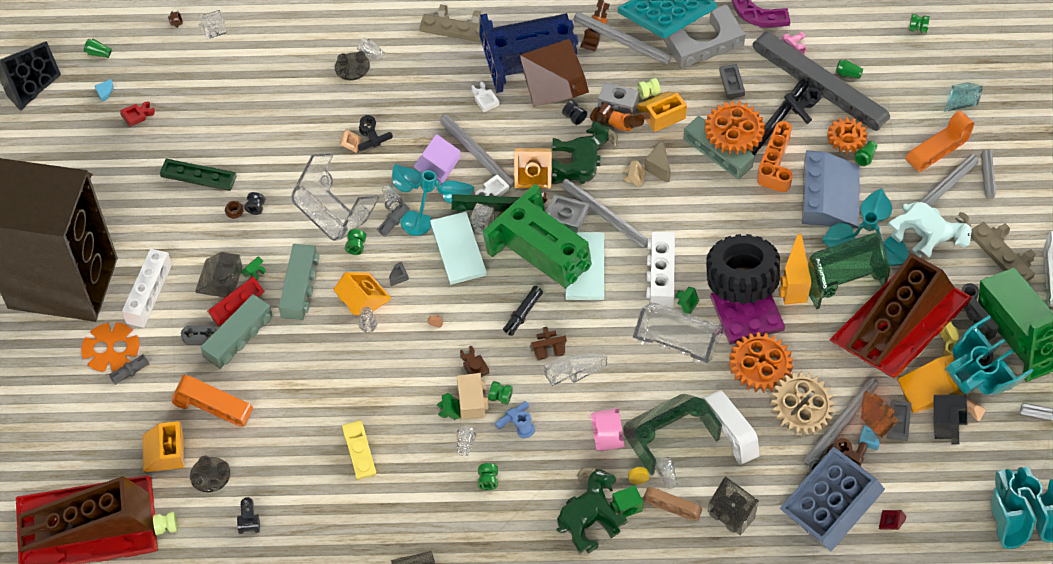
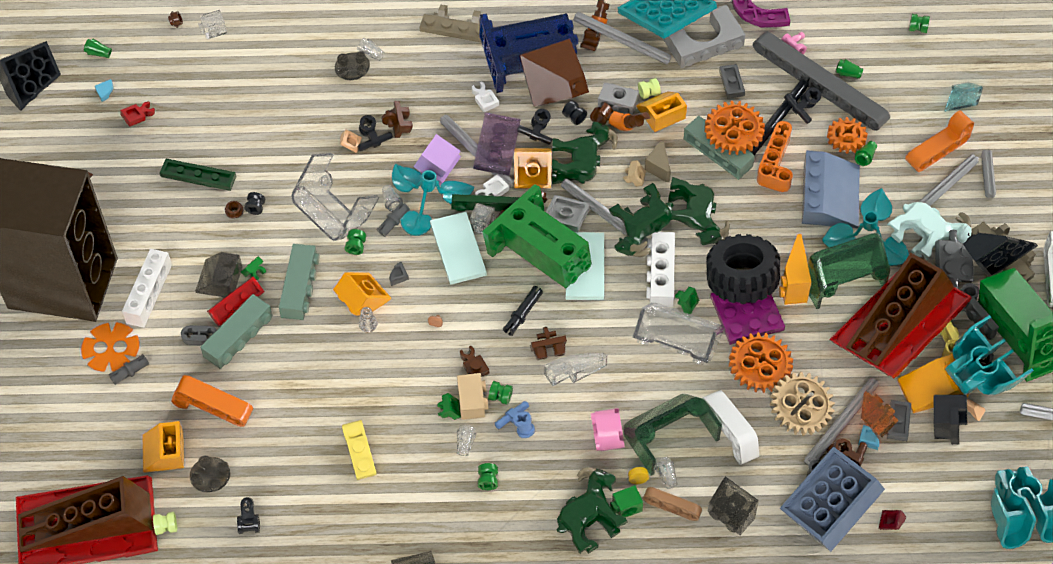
none -> reddish brown hips [381,101,413,138]
none -> clear purple tile [473,112,521,176]
none -> black piece [517,108,553,145]
none -> dark green animal [609,183,674,257]
none -> dark green animal [668,177,730,245]
none -> dark grey plate [935,230,974,289]
none -> black wedge [963,233,1038,277]

